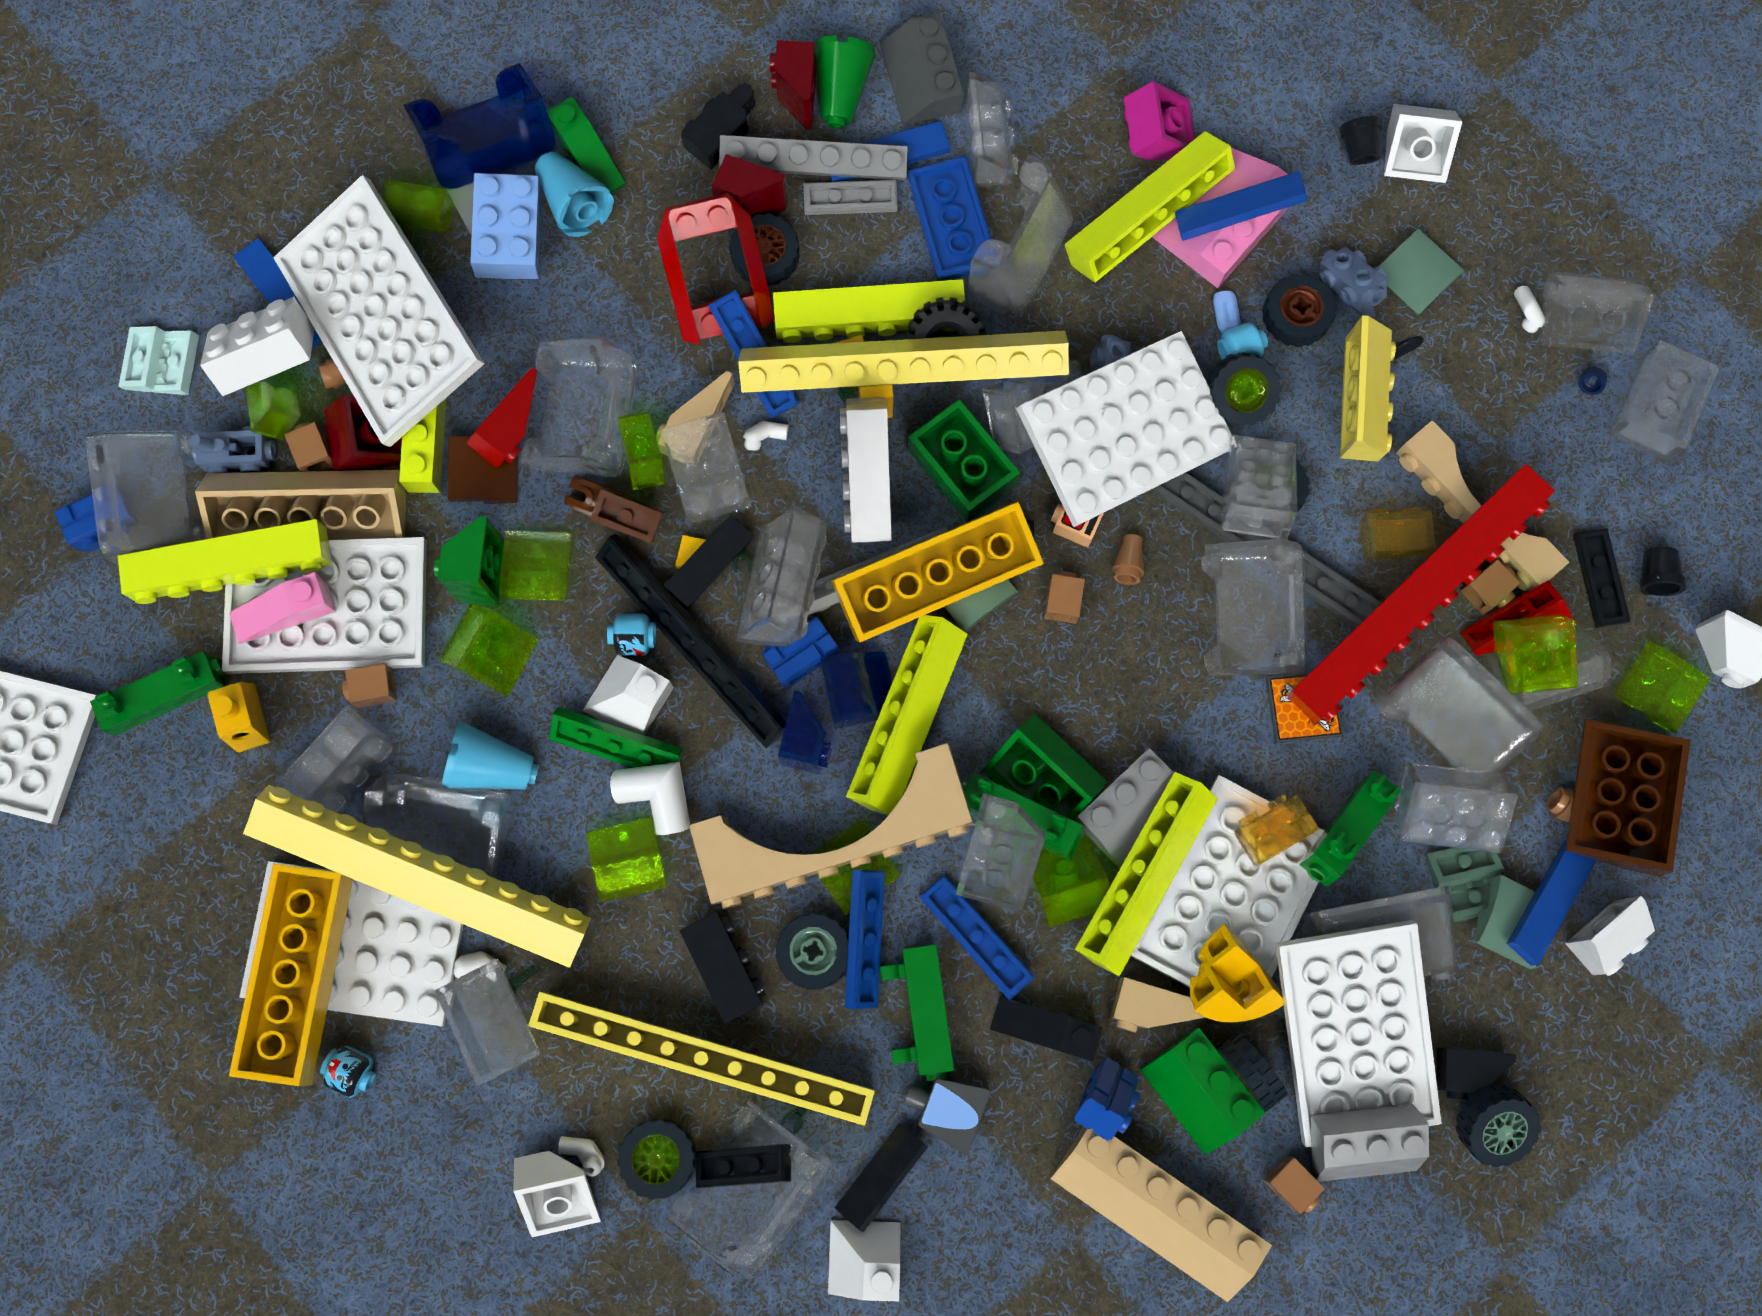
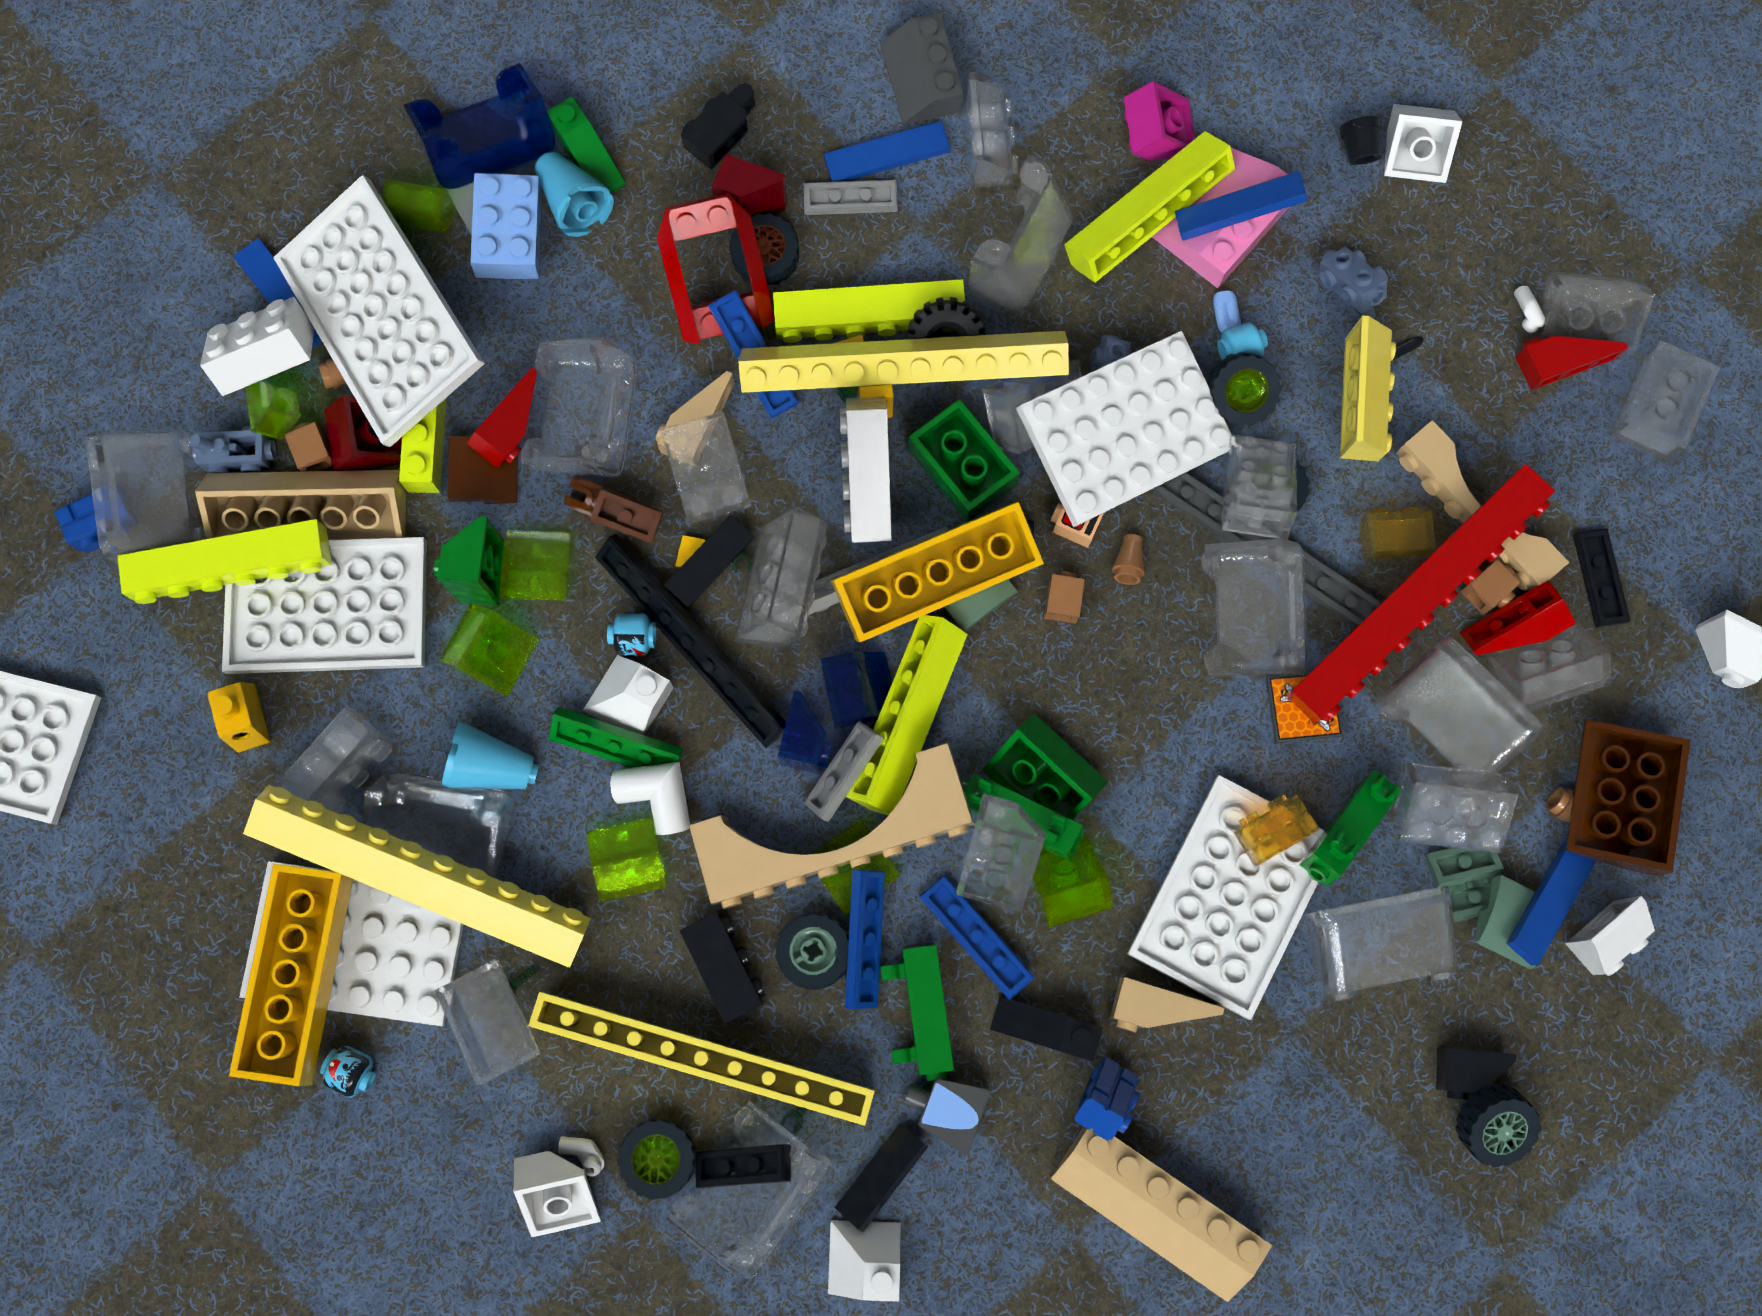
green brick [90,651,227,736] -> none
light aqua slope [118,326,199,395] -> none
bright pink slope [229,572,336,644] -> none
medium nougat brick [342,663,397,708] -> none
white arm [453,951,507,981] -> none
clear neon green slope [617,411,664,490] -> none
light grey plate [719,135,908,180] -> none
white arm [743,421,789,451] -> none
blue brick [762,616,839,690] -> none
dark red slope [770,40,816,130] -> none
green cone [815,35,875,129] -> none
blue tile [907,155,999,281] -> none
light grey slope [1073,748,1174,870] -> none
neon yellow brick [1075,772,1218,976] -> none
green slope [1140,1028,1266,1155] -> none
yellow brick [1190,924,1284,1022] -> none
black wheel [1216,1032,1288,1112] -> none
black wheel [1262,274,1337,347] -> none
medium nougat brick [1263,1155,1325,1214] -> none
white plate [1275,920,1442,1147] -> none
light grey slope [1310,1104,1429,1182] -> none
sand green slope [1380,228,1465,316] -> none
clear neon green slope [1494,614,1578,694] -> none
dark blue hinge [1578,366,1607,395] -> none
clear neon green slope [1615,641,1711,734] -> none
black piece [1640,547,1686,597] -> none
none -> light grey tile [804,720,884,822]
none -> red slope [1515,336,1628,390]

